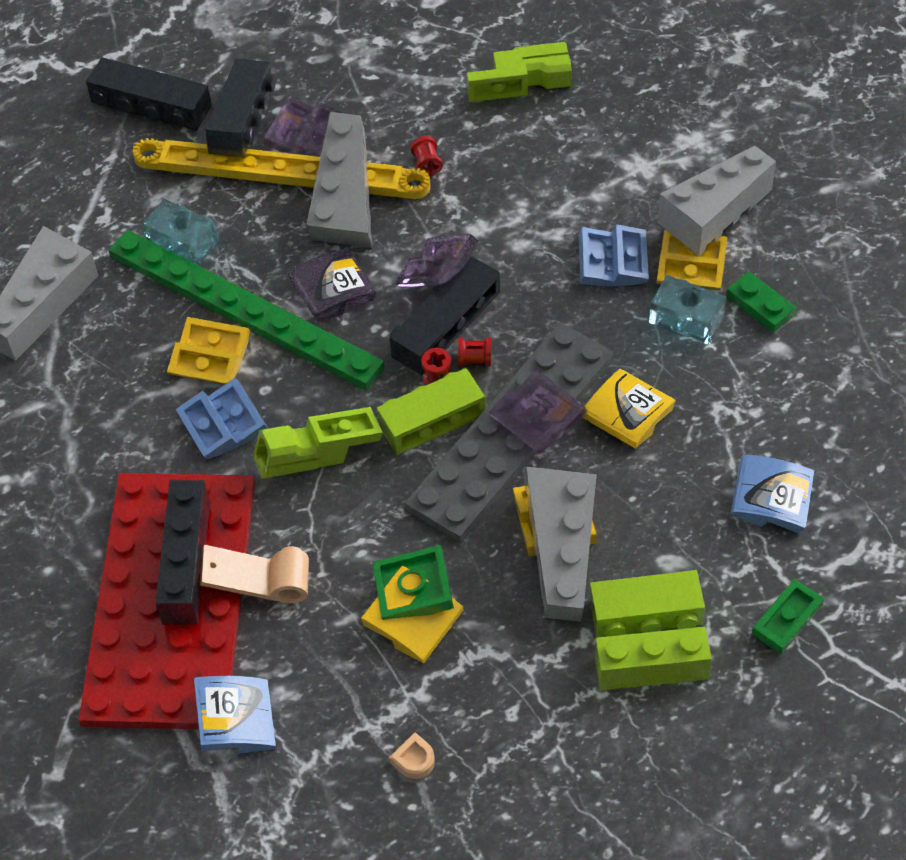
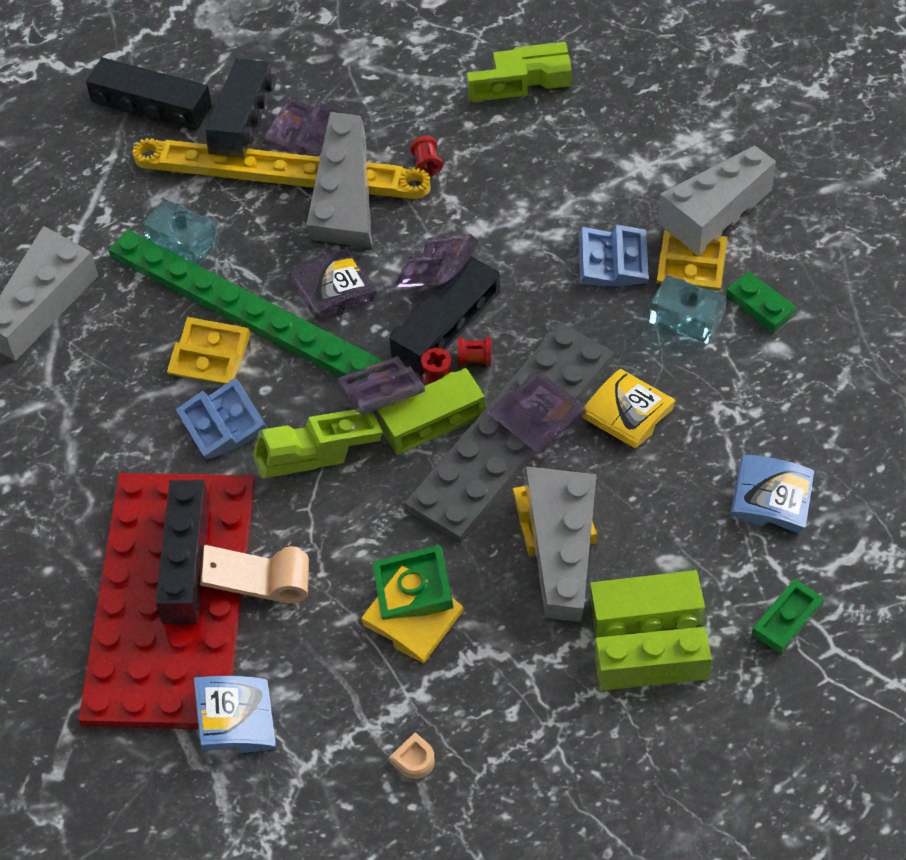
none -> clear purple slope [337,356,425,415]

